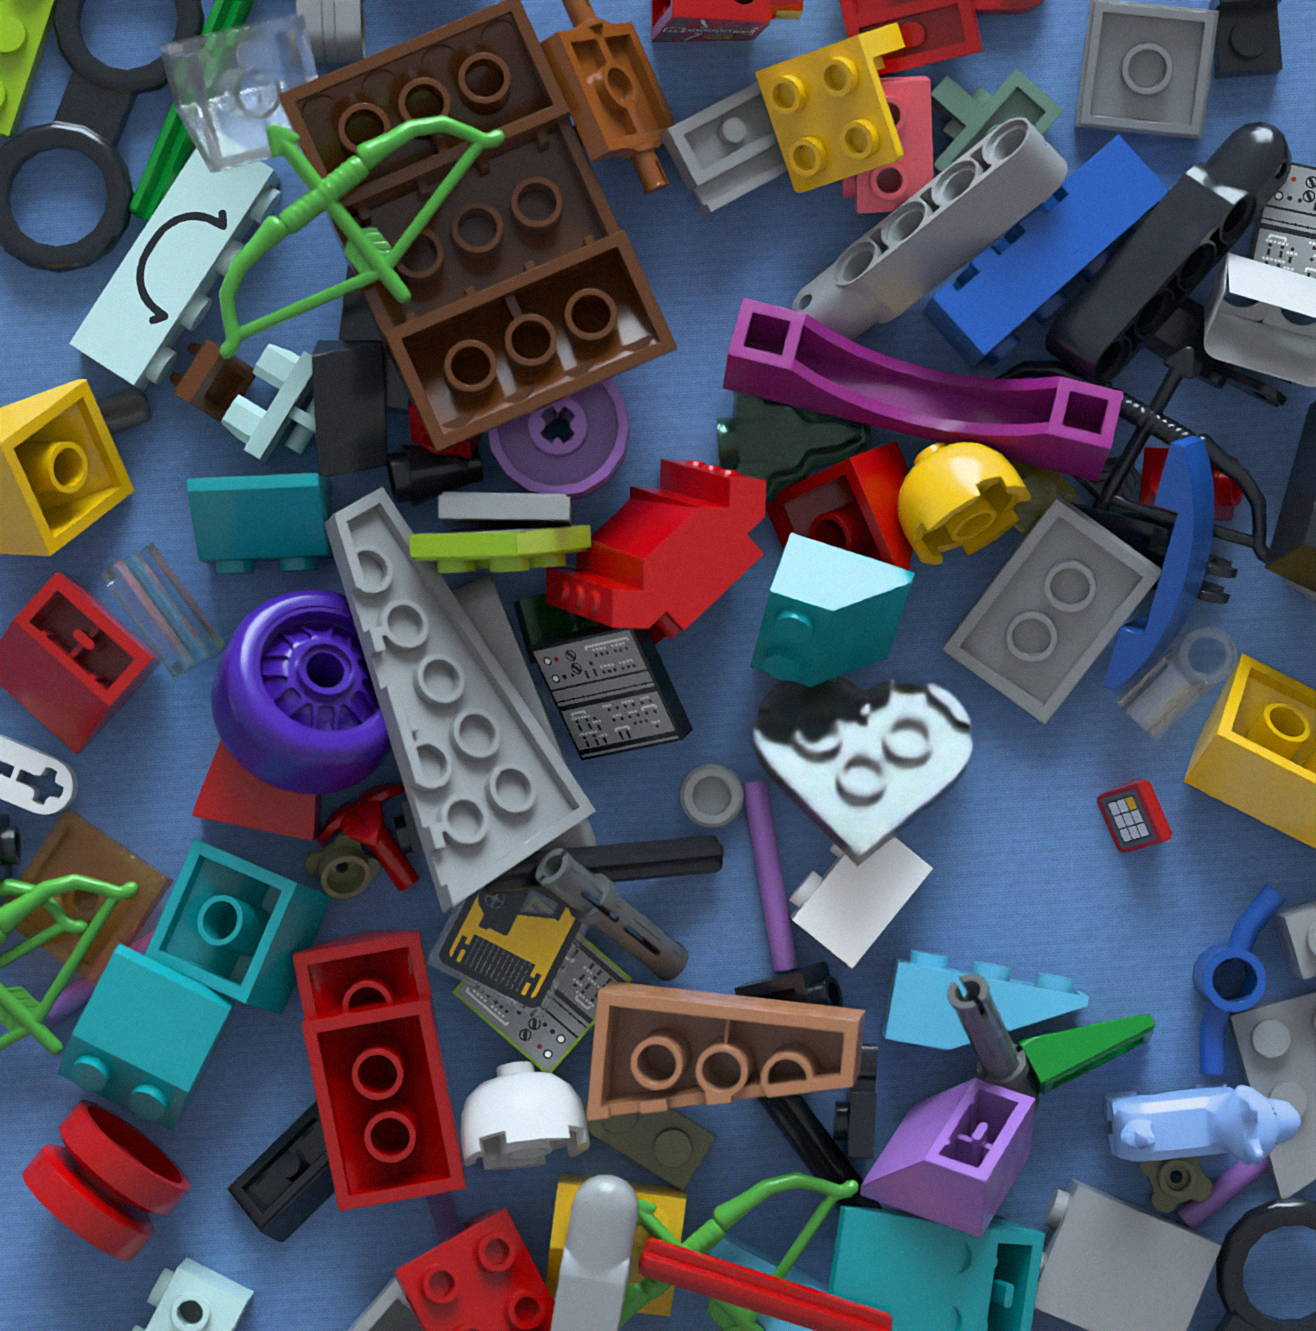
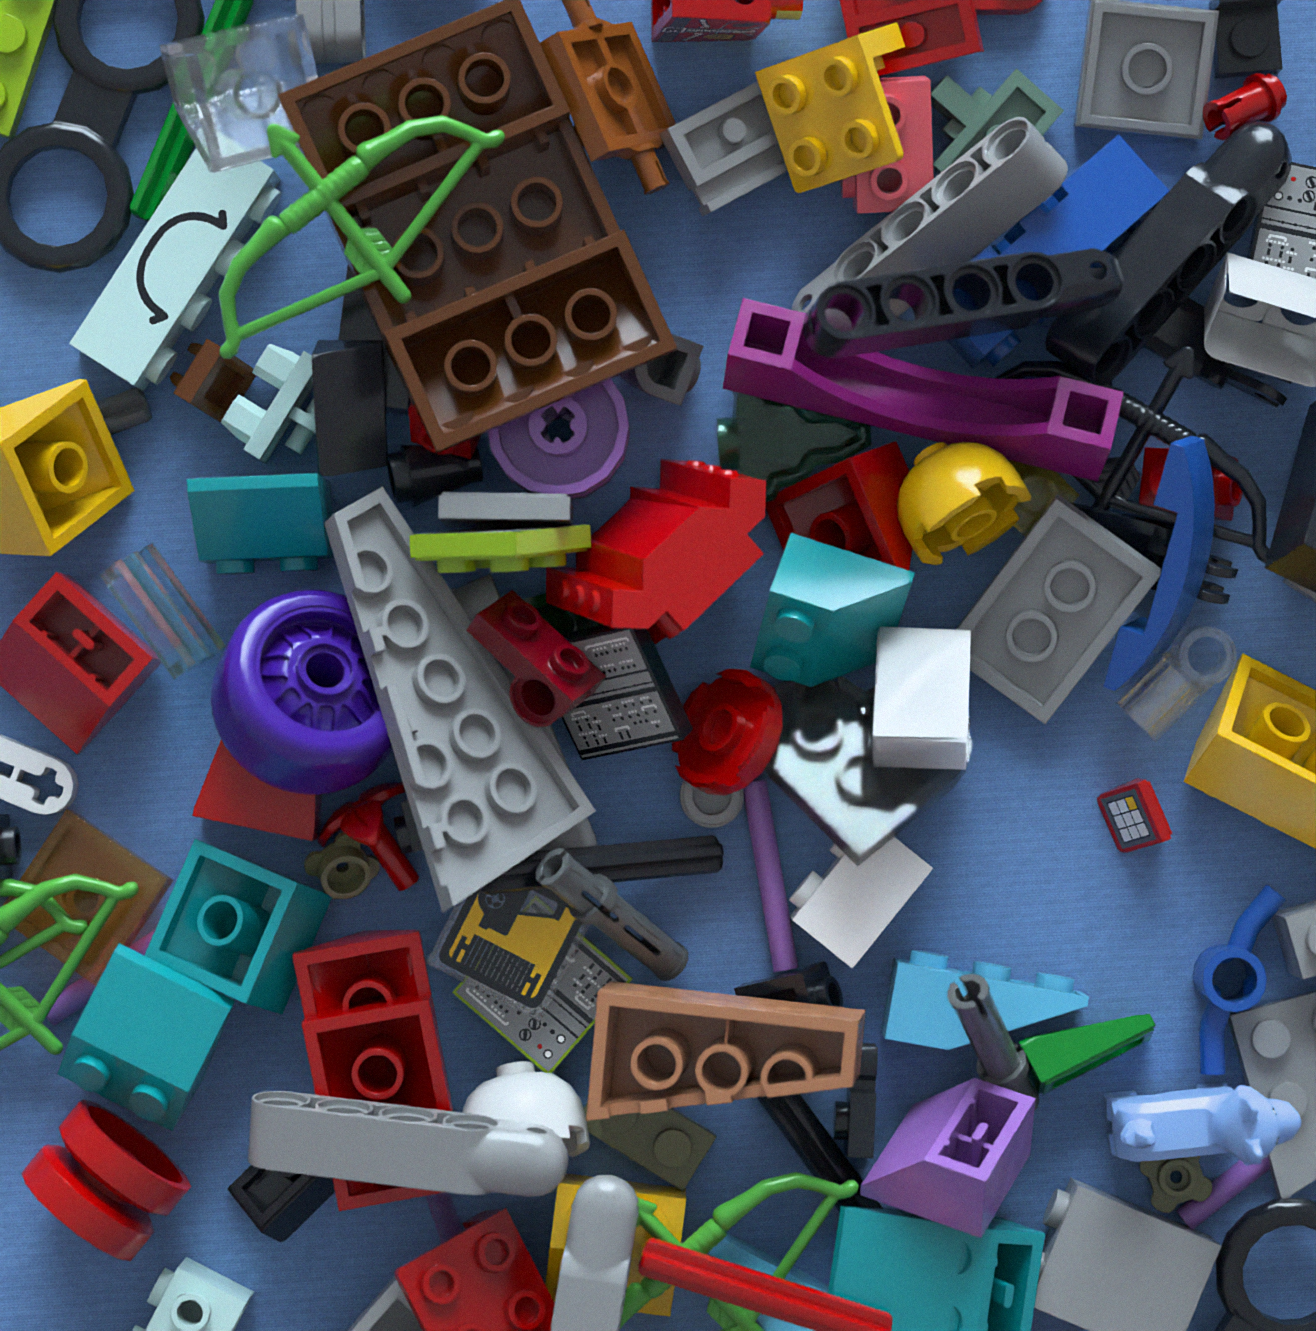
none -> light grey piece [248,1091,569,1197]
none -> dark red plate [466,590,606,727]
none -> dark grey plate [620,333,704,406]
none -> red tile [672,668,783,796]
none -> black piece [803,248,1123,358]
none -> white piece [873,627,971,770]
none -> red pin [1202,73,1287,141]

